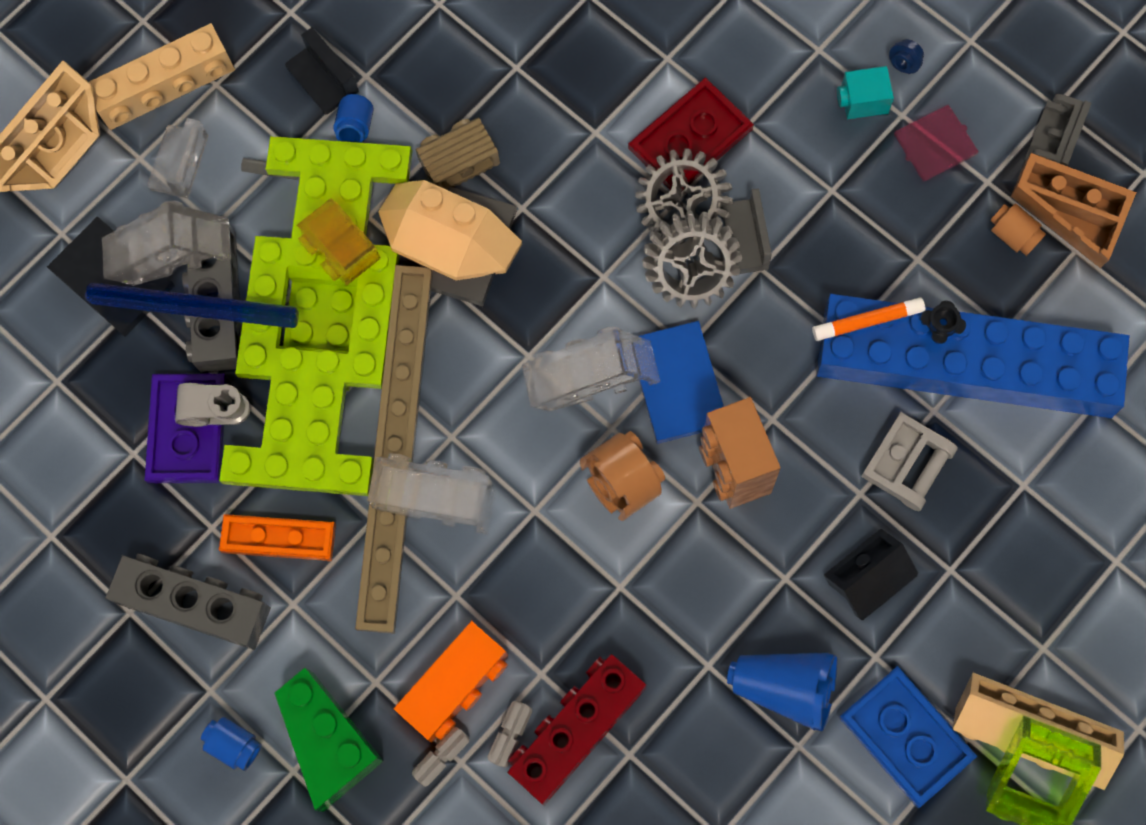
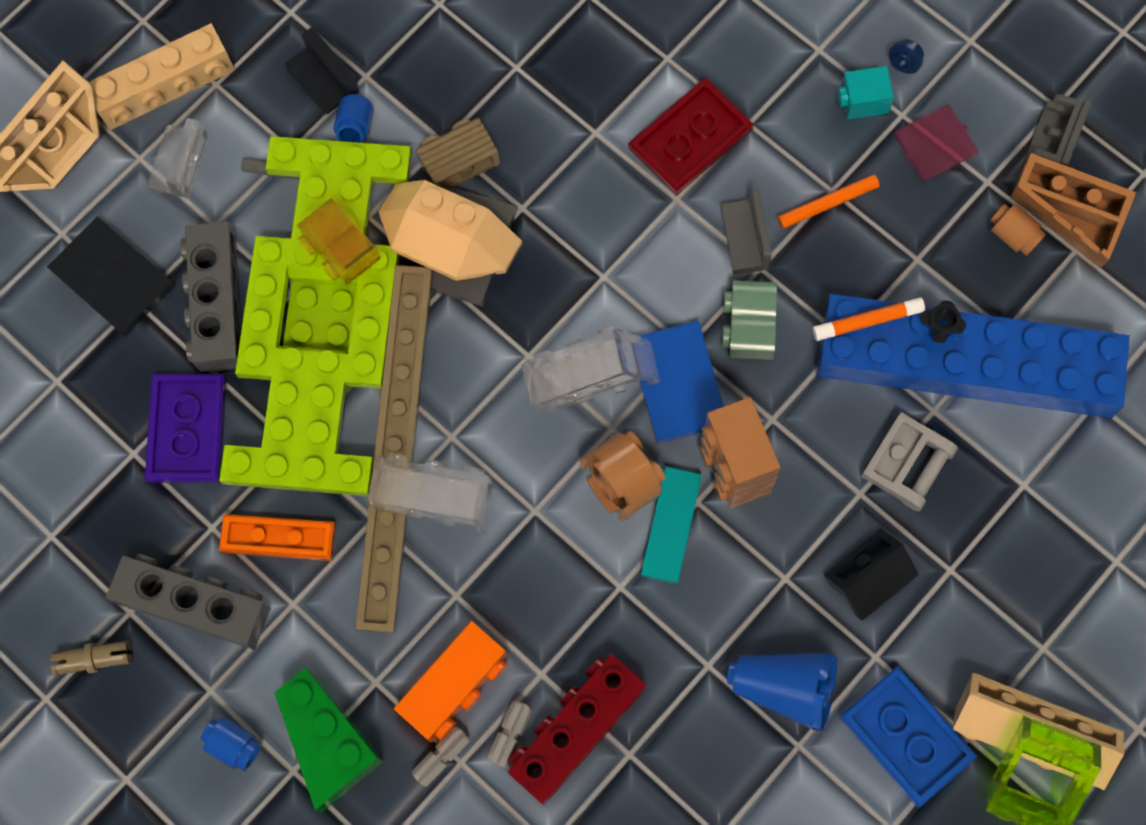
clear blue axle [85,283,299,328] -> none
clear wedge [102,201,231,285] -> none
light grey piece [175,383,251,427] -> none
light grey gear [635,149,733,245] -> none
light grey gear [642,210,742,309] -> none
none -> dark tan pin [50,640,133,676]
none -> teal tile [641,466,702,585]
none -> sand green brick [722,281,777,360]
none -> orange bar [777,174,880,229]

